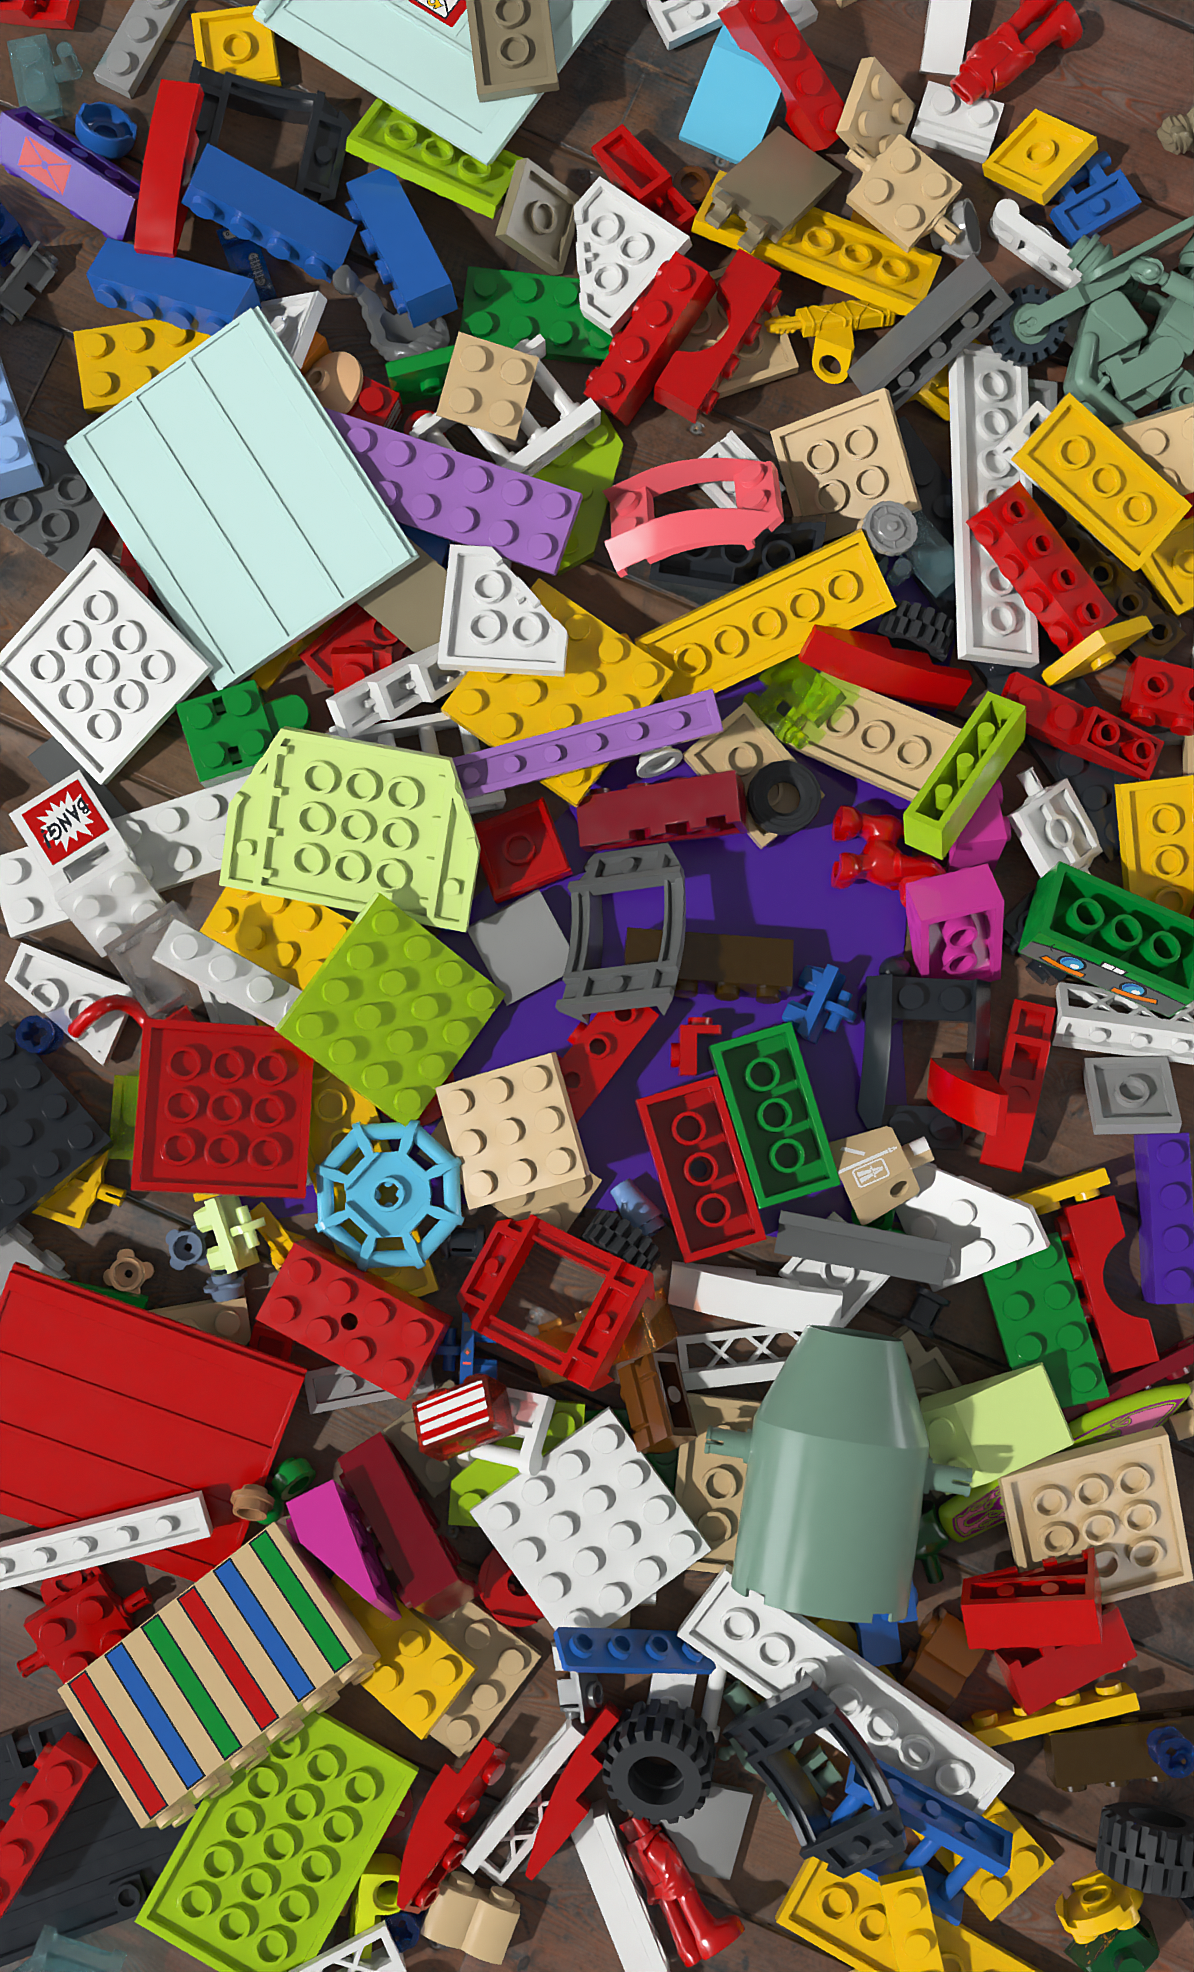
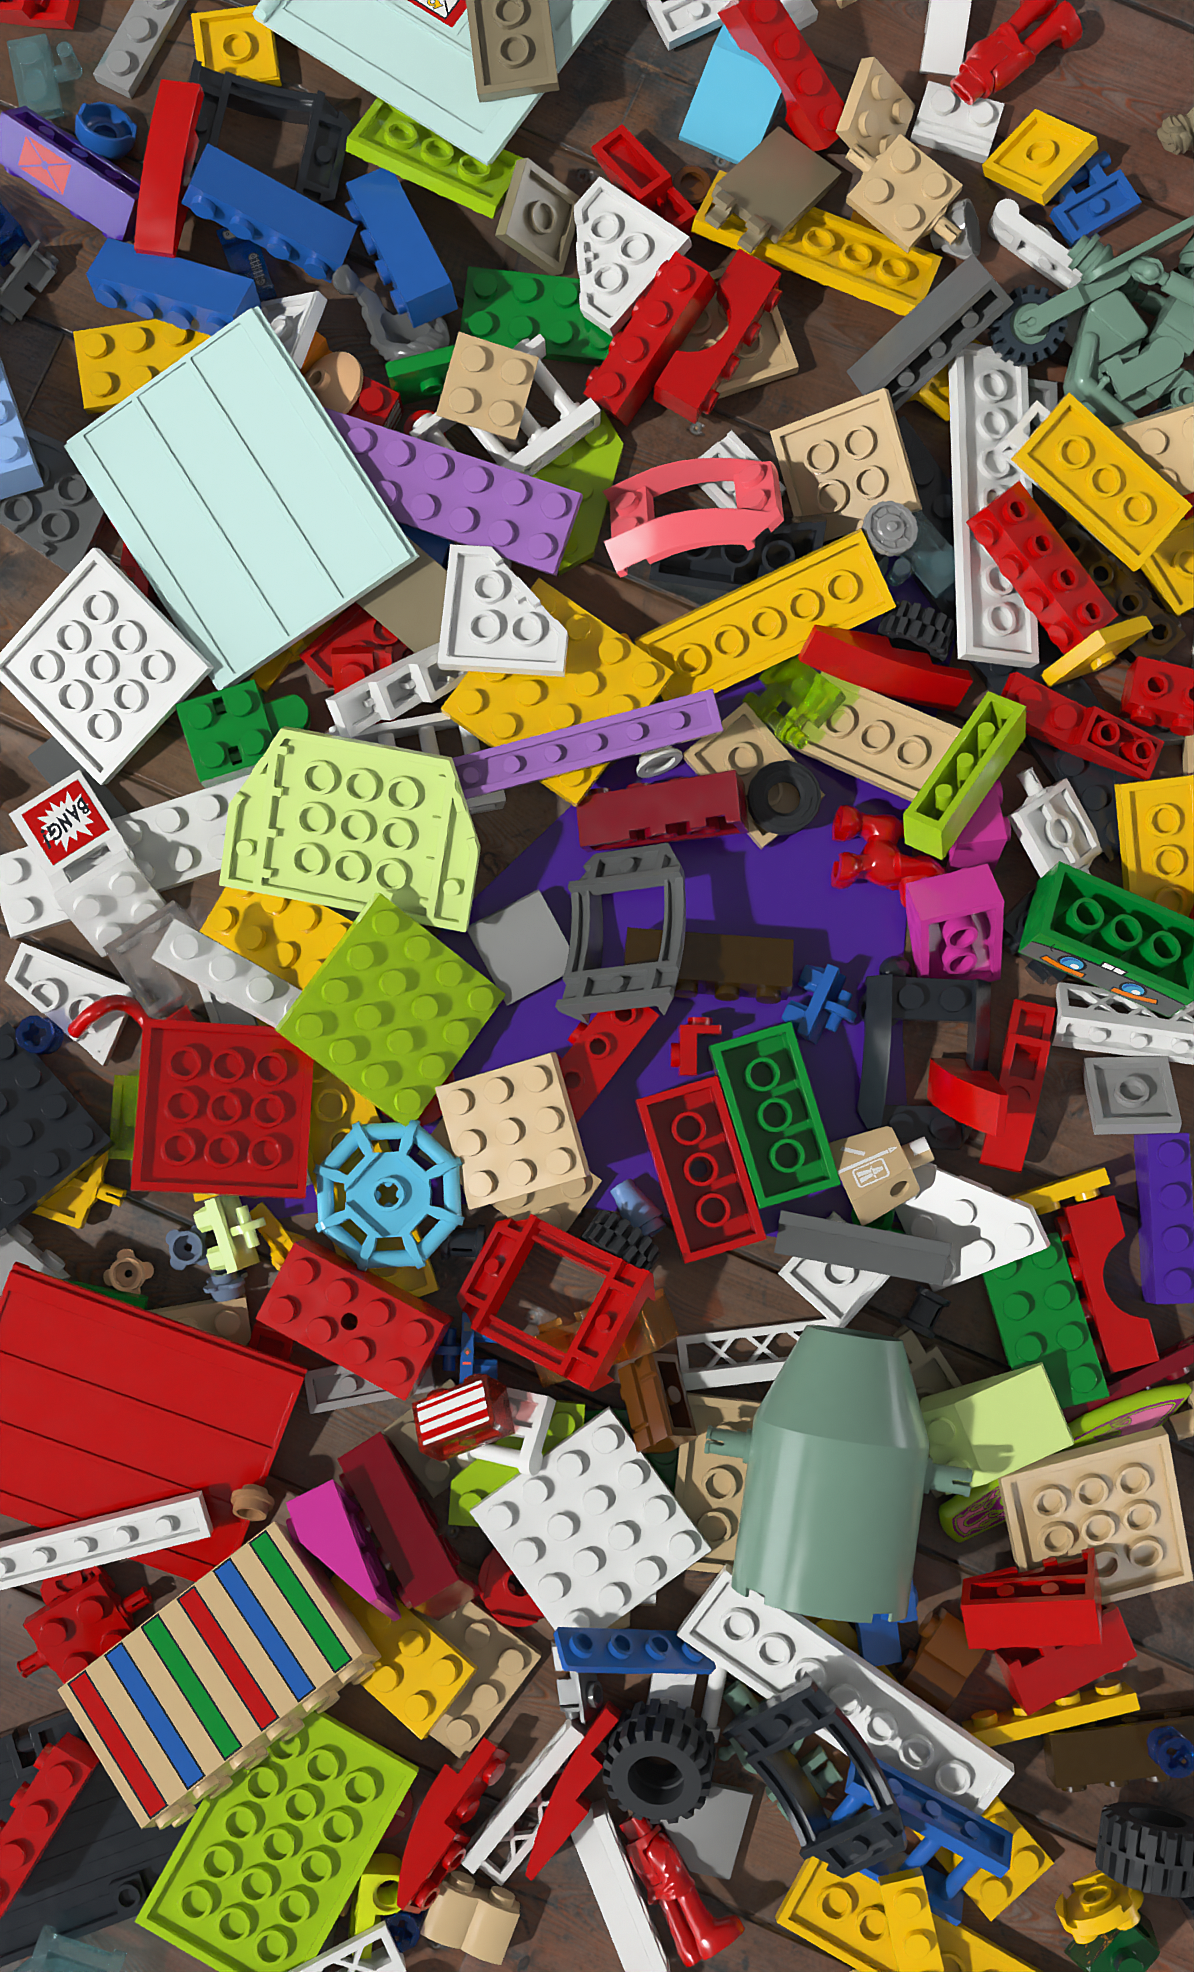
green plate [257,1457,316,1525] -> none
red plate [474,797,573,904] -> none
white slope [668,1261,843,1332] -> none
yellow piece [764,300,896,384] -> none
dark green piece [915,1500,949,1584] -> none

